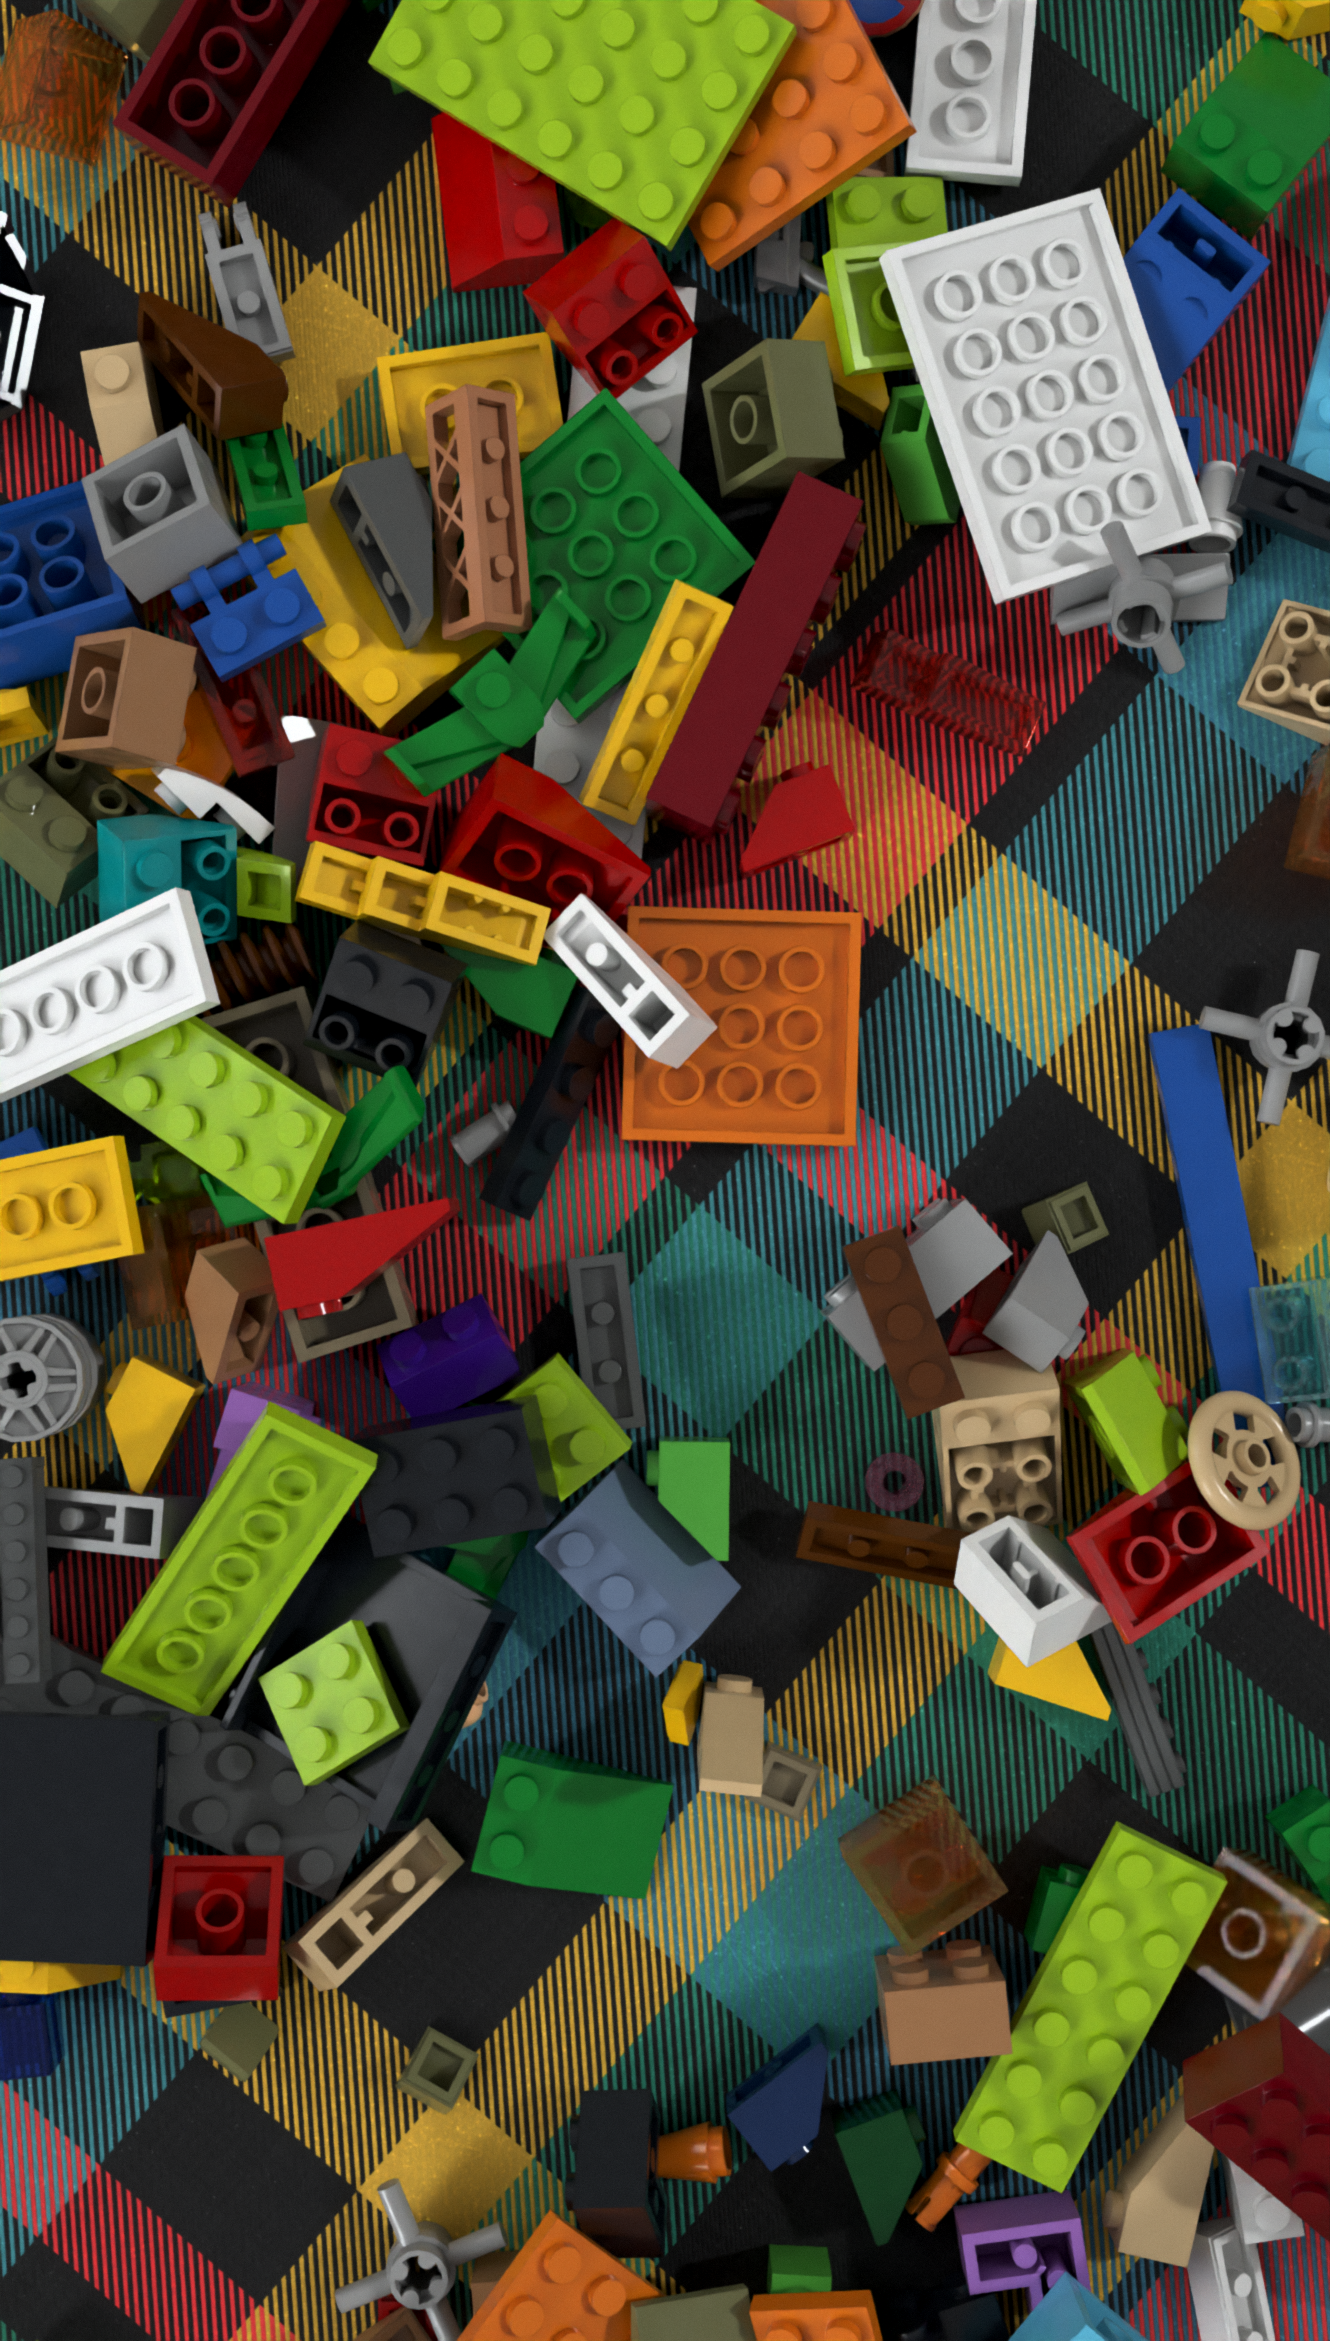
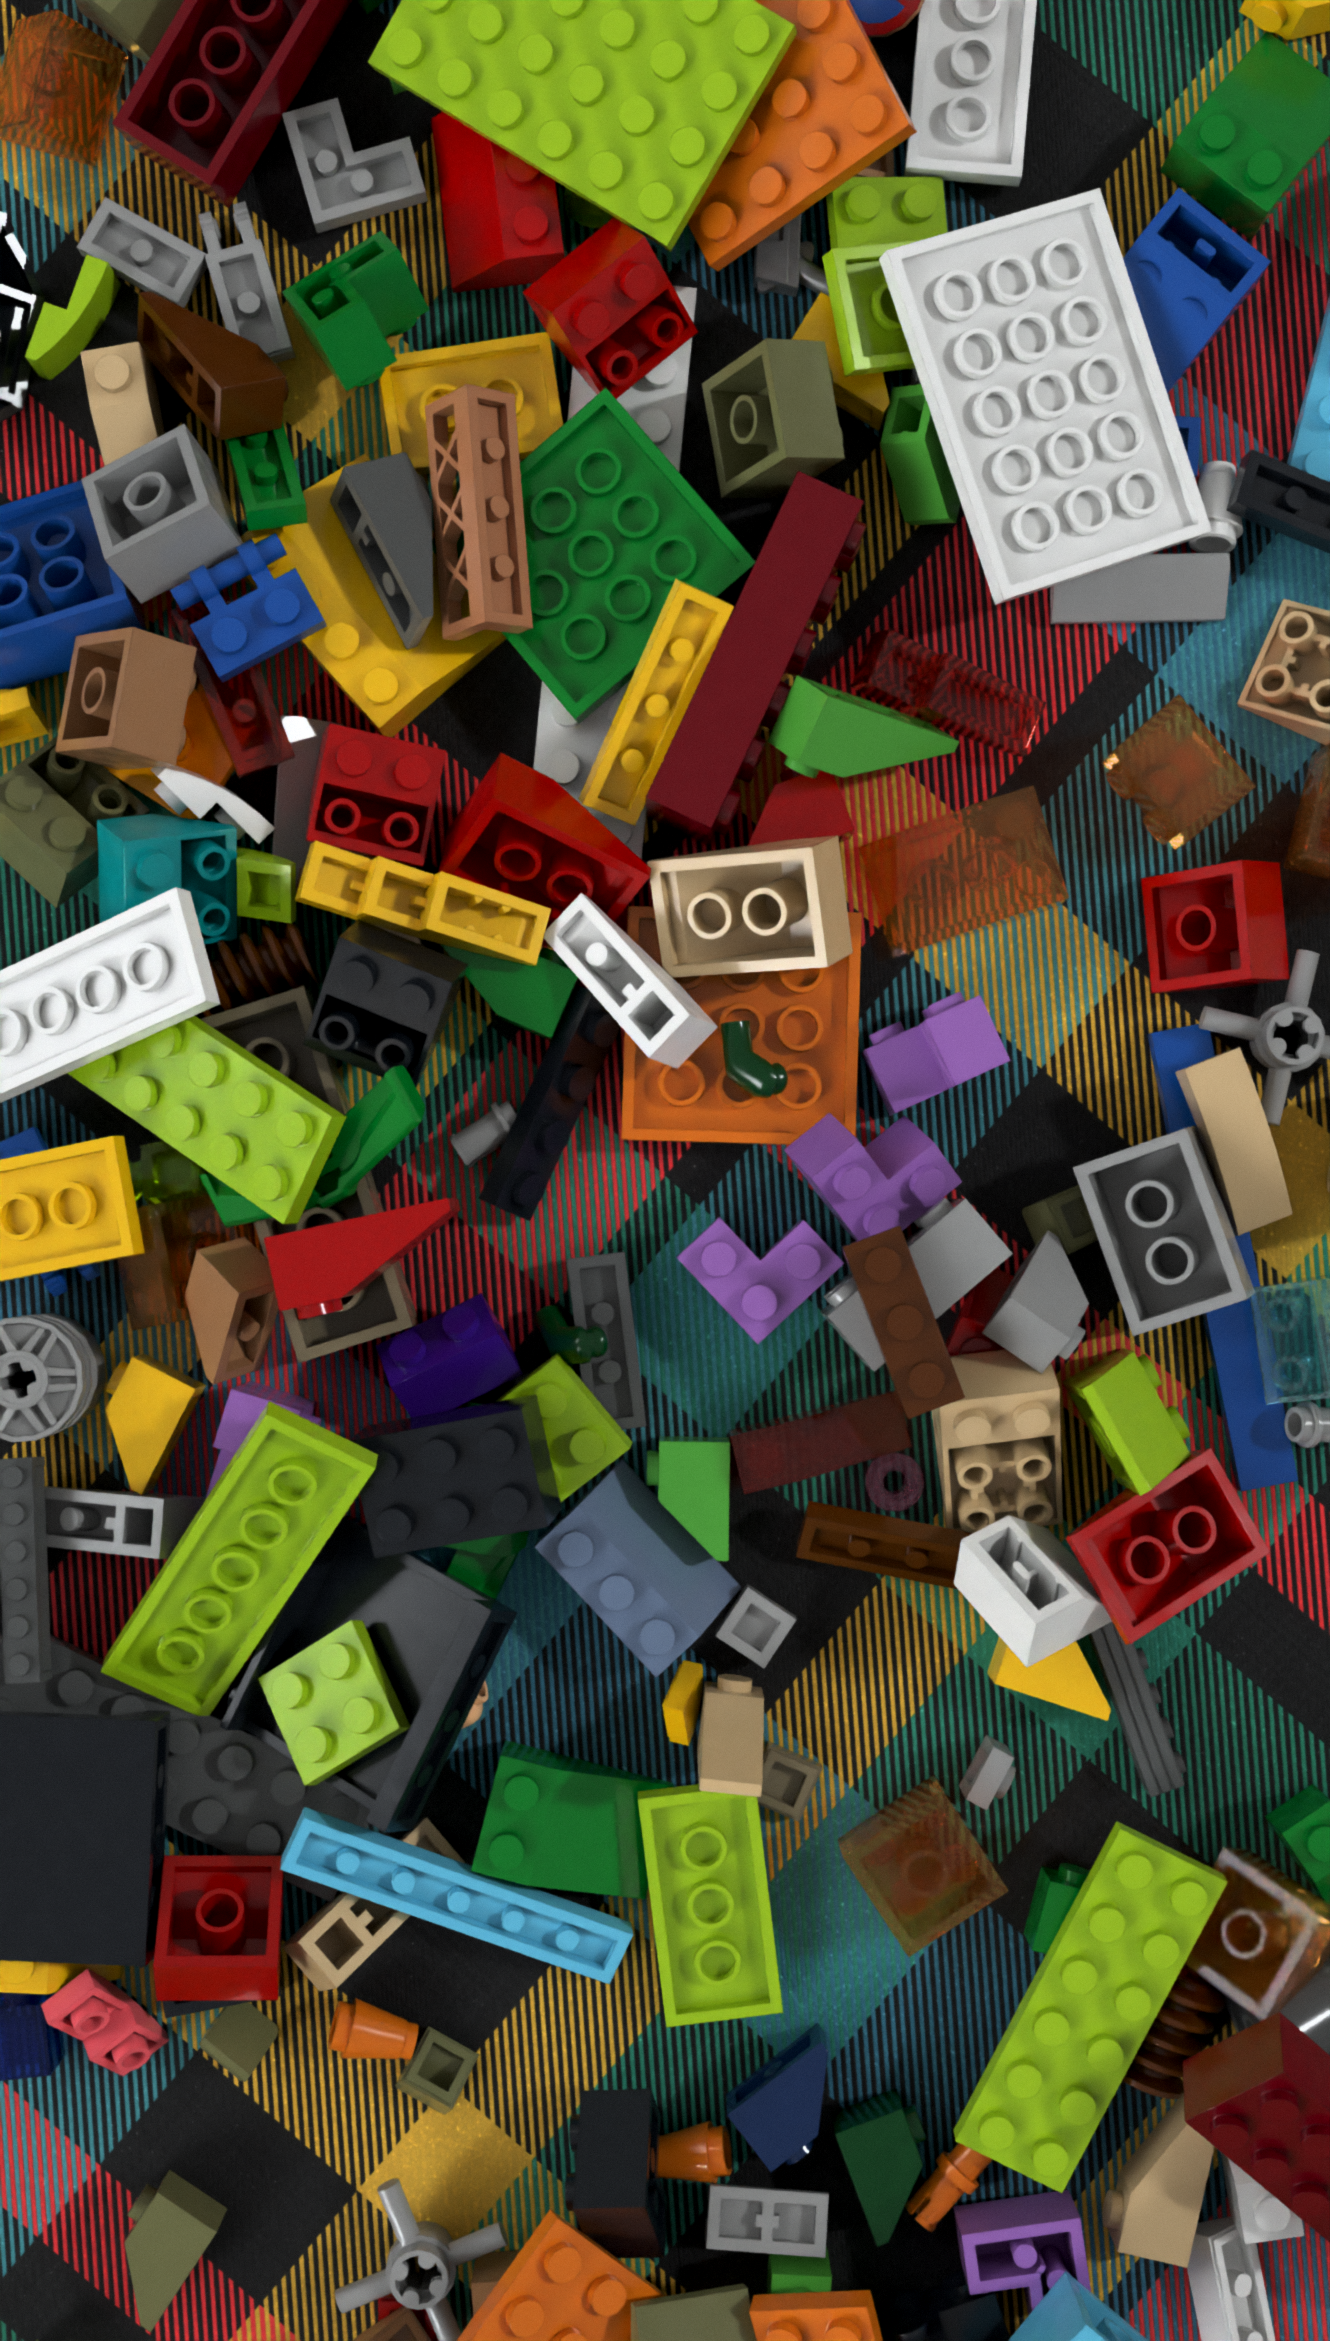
green plate [383,587,597,797] -> none
medium nougat brick [874,1939,1013,2066] -> none
light grey bar [1056,521,1233,674] -> none
tan plate [1188,1390,1301,1530] -> none
none -> lime slope [25,255,121,380]
none -> coral slope [41,1968,169,2077]
none -> light grey plate [76,197,208,308]
none -> olive slope [124,2170,227,2332]
none -> medium azure plate [280,1807,633,1984]
none -> light grey plate [282,97,428,233]
none -> green brick [282,231,430,392]
none -> orange cone [328,1998,419,2060]
none -> dark green arm [534,1305,608,1364]
none -> lime plate [638,1784,783,2027]
none -> tan slope [647,836,853,978]
none -> medium lavender brick [676,1217,844,1344]
none -> light grey hinge [704,2183,829,2258]
none -> light grey plate [715,1584,797,1668]
none -> dark green arm [721,1021,788,1098]
none -> clear red slope [728,1390,912,1494]
none -> bright green slope [767,675,960,778]
none -> medium lavender brick [784,1112,962,1241]
none -> clear orange slope [859,785,1069,958]
none -> medium lavender brick [861,991,1011,1116]
none -> light grey plate [959,1735,1016,1811]
none -> light grey brick [1073,1126,1255,1336]
none -> clear orange slope [1102,694,1256,850]
none -> reddish brown piece [1122,1966,1225,2099]
none -> red slope [1141,860,1290,993]
none -> tan slope [1175,1047,1293,1236]

